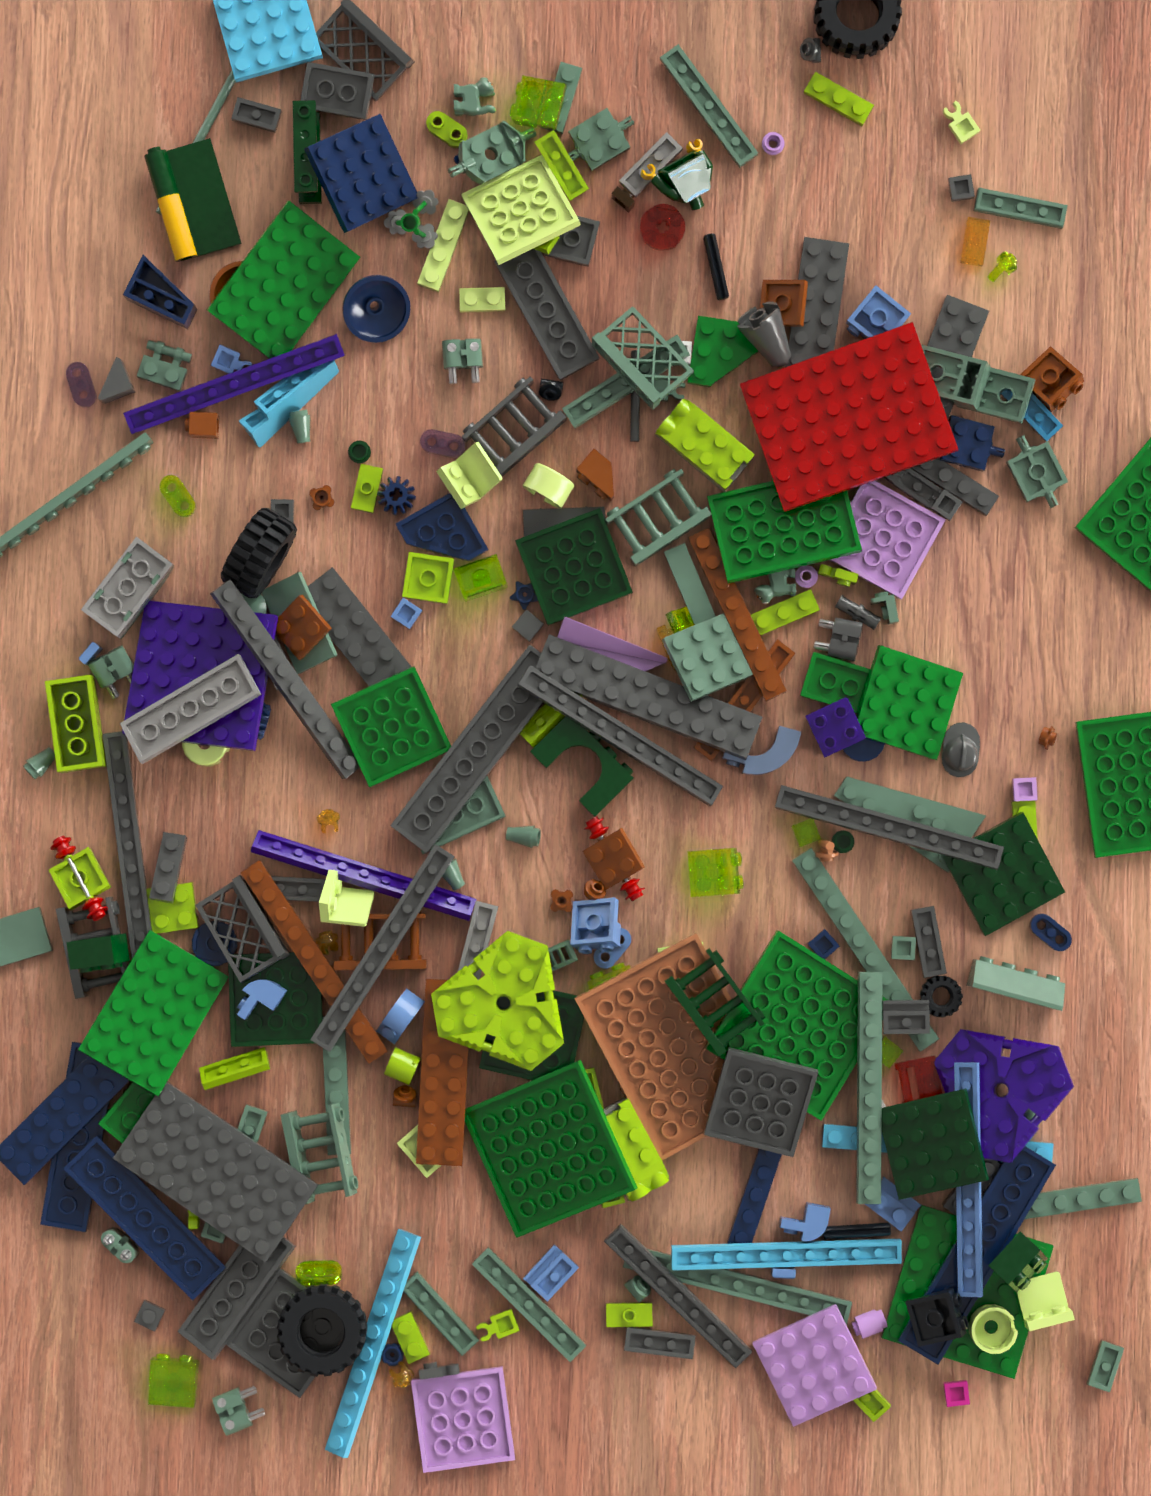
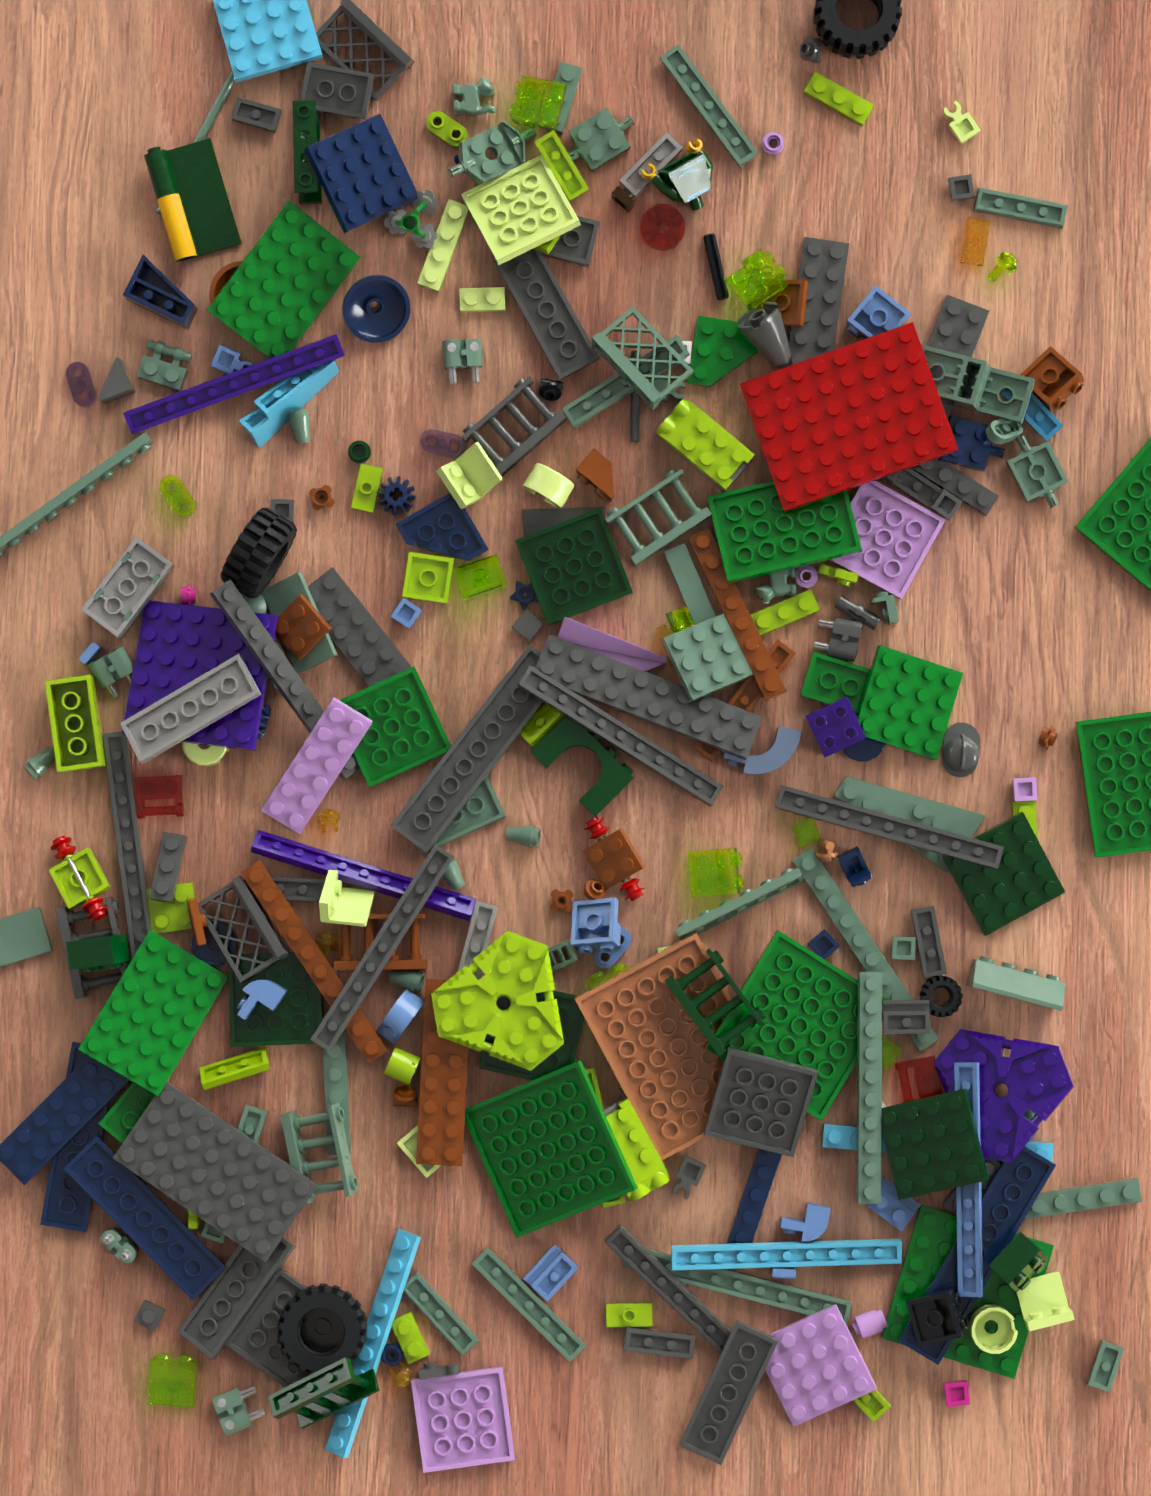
dark orange brick [185,412,220,439] -> none
clear neon green plate [295,1260,342,1285] -> none
lime plate [476,1308,520,1341] -> none
sand green plate [624,1275,651,1303] -> none
black axle [823,1223,891,1240] -> none
dark green plate [831,830,854,853] -> none
dark blue plate [1030,914,1072,951] -> none
none -> clear red plate [135,775,184,819]
none -> dark pink plate [181,584,195,605]
none -> dark orange plate [186,897,207,946]
none -> lavender plate [261,697,373,834]
none -> dark green fence [268,1357,380,1429]
none -> sand green cone [389,969,425,992]
none -> dark grey plate [673,1155,706,1199]
none -> sand green plate [675,868,804,941]
none -> dark grey plate [679,1319,779,1465]
none -> clear neon green plate [725,249,787,311]
none -> dark blue bracket [837,847,873,887]
none -> sand green plate [986,418,1023,444]

